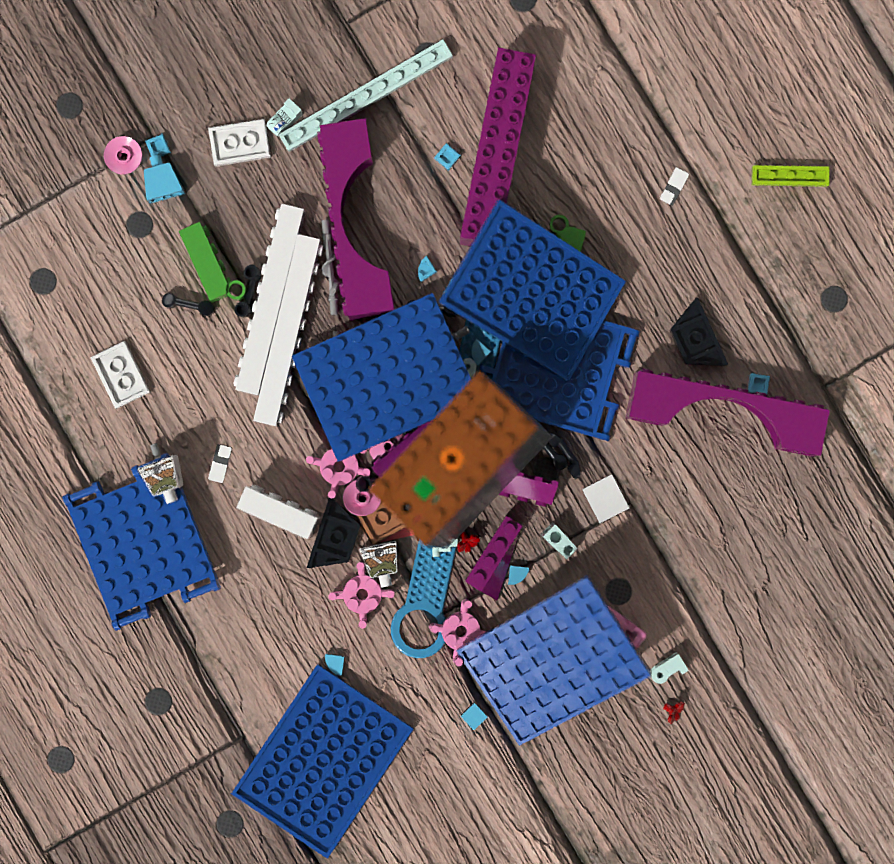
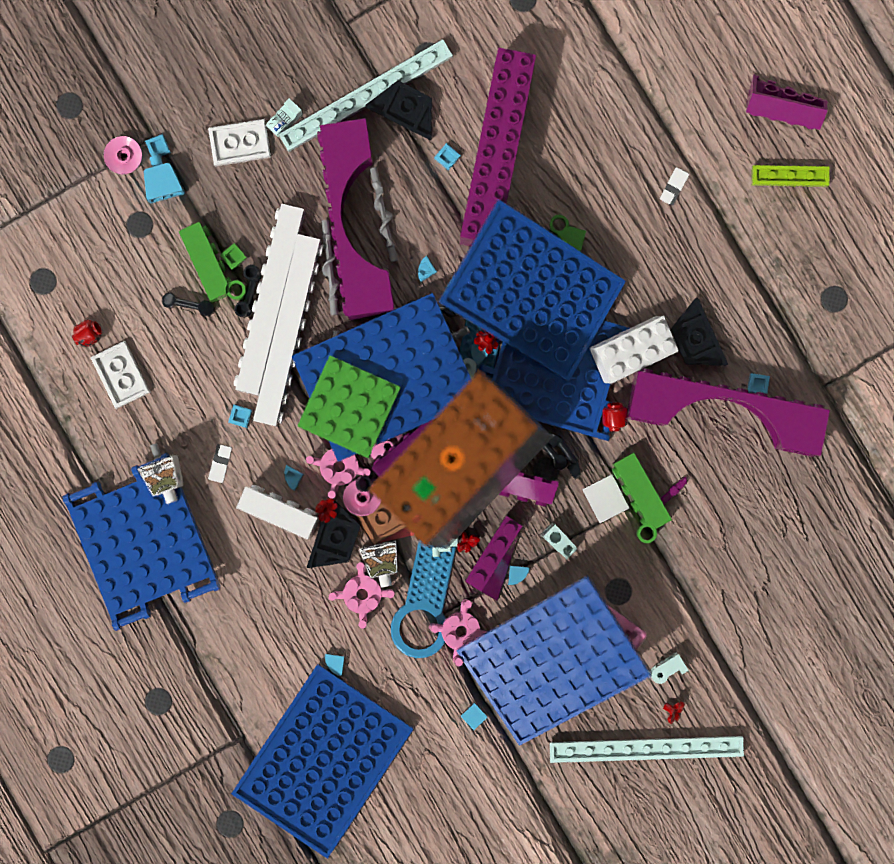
none -> red head [72,319,102,348]
none -> bright green plate [220,243,248,270]
none -> medium azure tile [228,404,253,428]
none -> medium azure tile [284,465,304,491]
none -> bright green plate [297,355,401,459]
none -> red plant [315,498,337,523]
none -> black wing [365,80,432,141]
none -> light grey piece [370,167,398,262]
none -> red plant [474,331,498,354]
none -> light aqua plate [549,736,744,763]
none -> white brick [589,316,678,384]
none -> red head [602,402,627,432]
none -> bright green hinge [611,453,672,543]
none -> magenta piece [660,476,687,505]
none -> magenta wedge [746,74,828,130]

